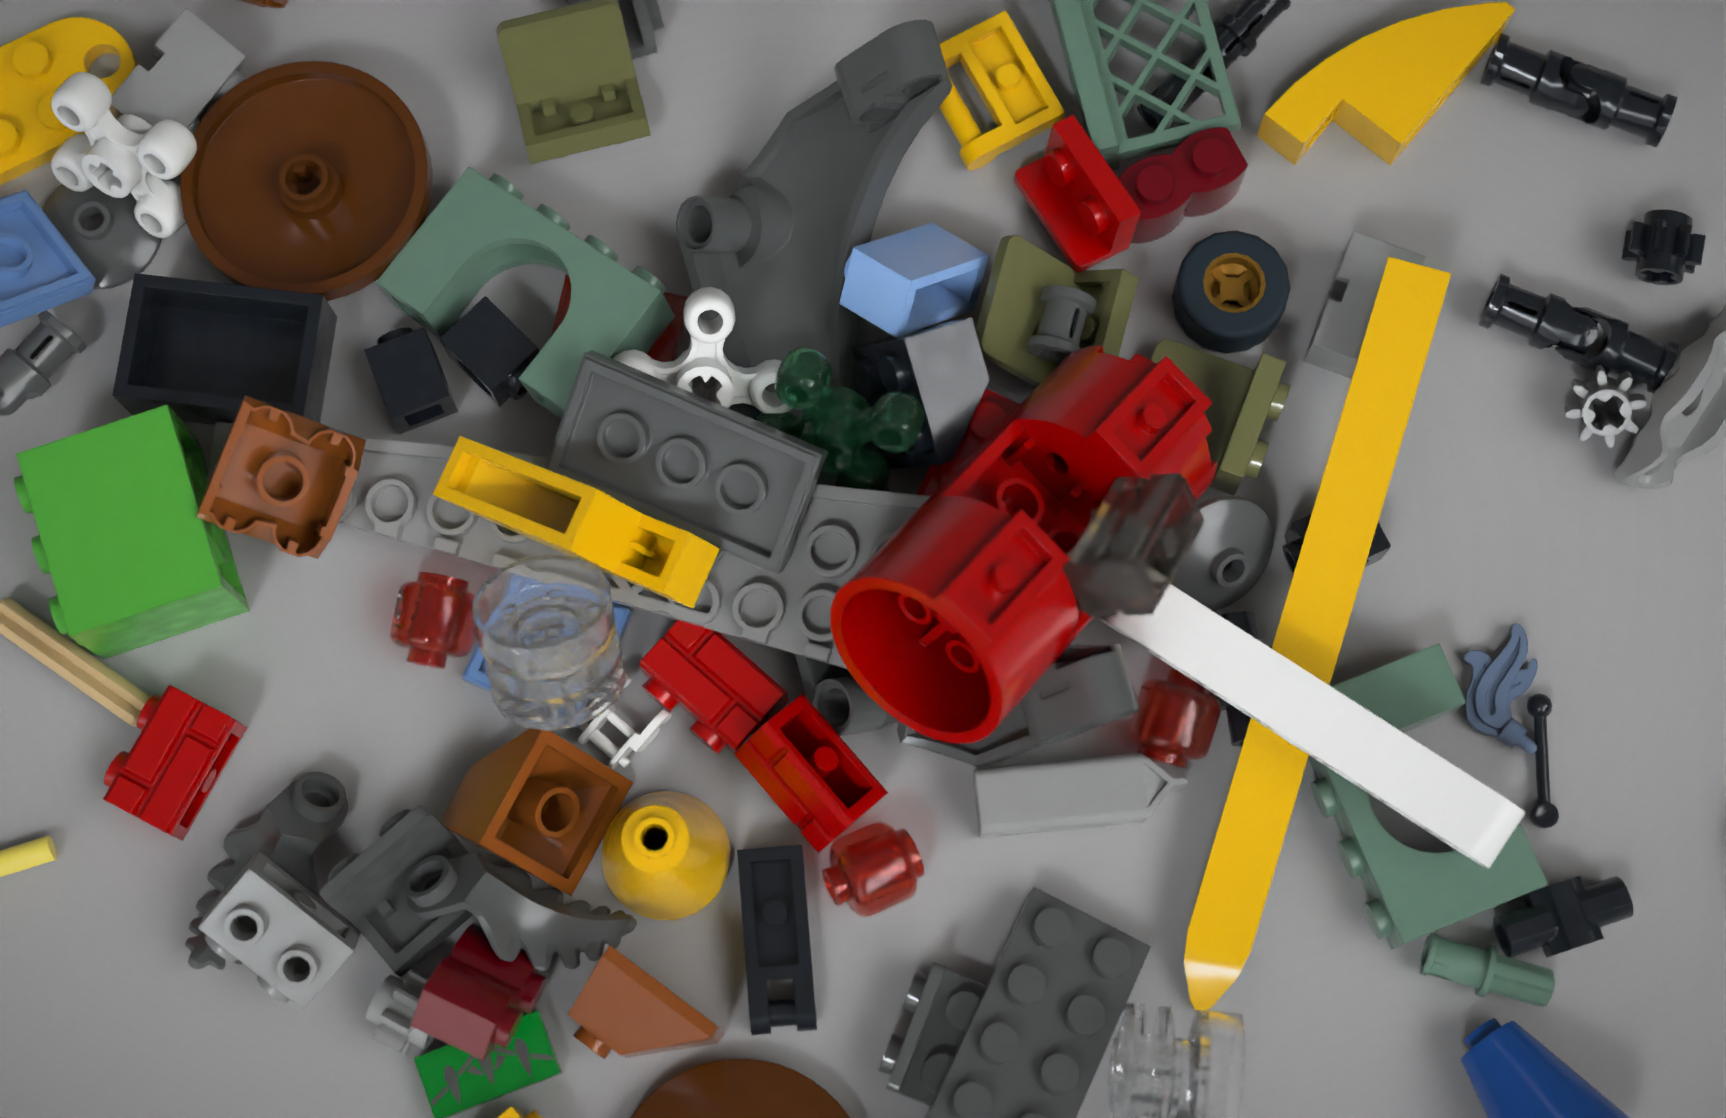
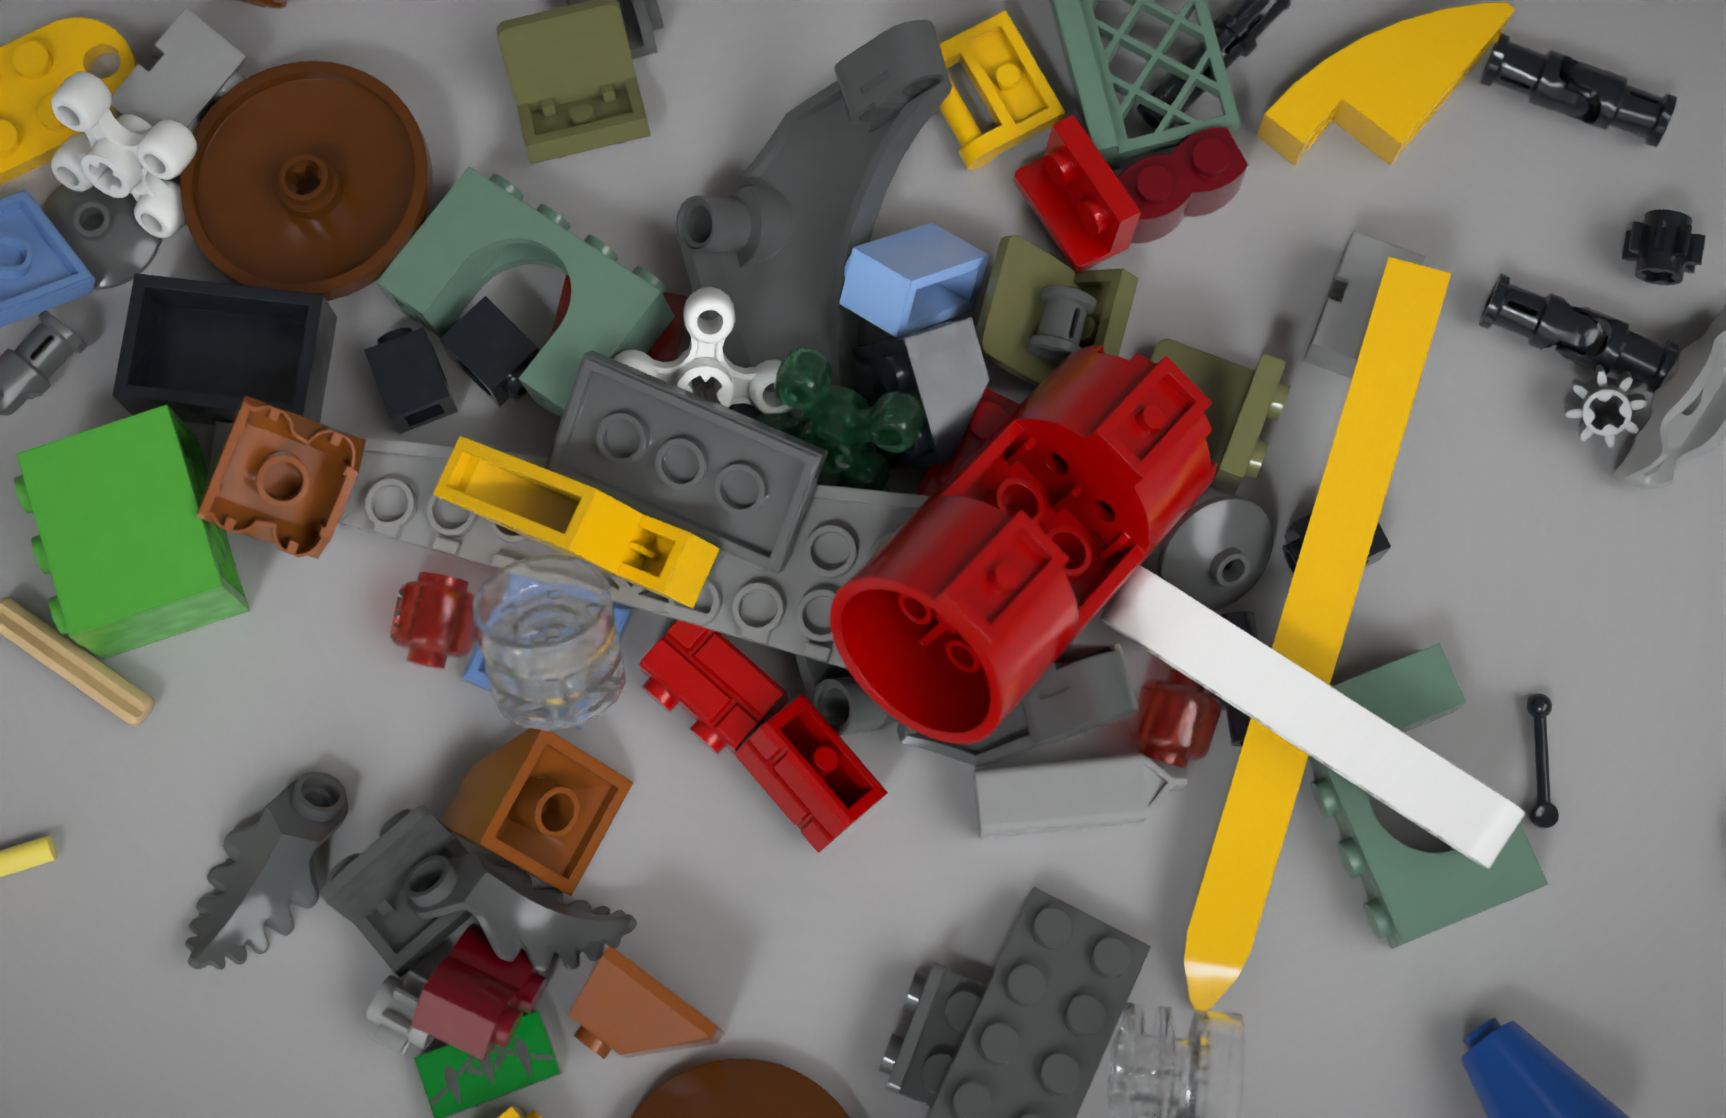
red brick [103,685,247,841] -> none
light grey brick [198,850,361,1010] -> none
white piece [578,673,672,770] -> none
yellow cone [601,791,731,921] -> none
black plate [737,845,817,1036] -> none
clear red head [822,821,924,918] -> none
clear smoke brick [1063,473,1204,617] -> none
black wheel [1172,230,1290,354] -> none
sand green axle [1419,933,1555,1007] -> none
sand blue piece [1463,623,1538,754] -> none
black axle [1493,876,1634,958] -> none

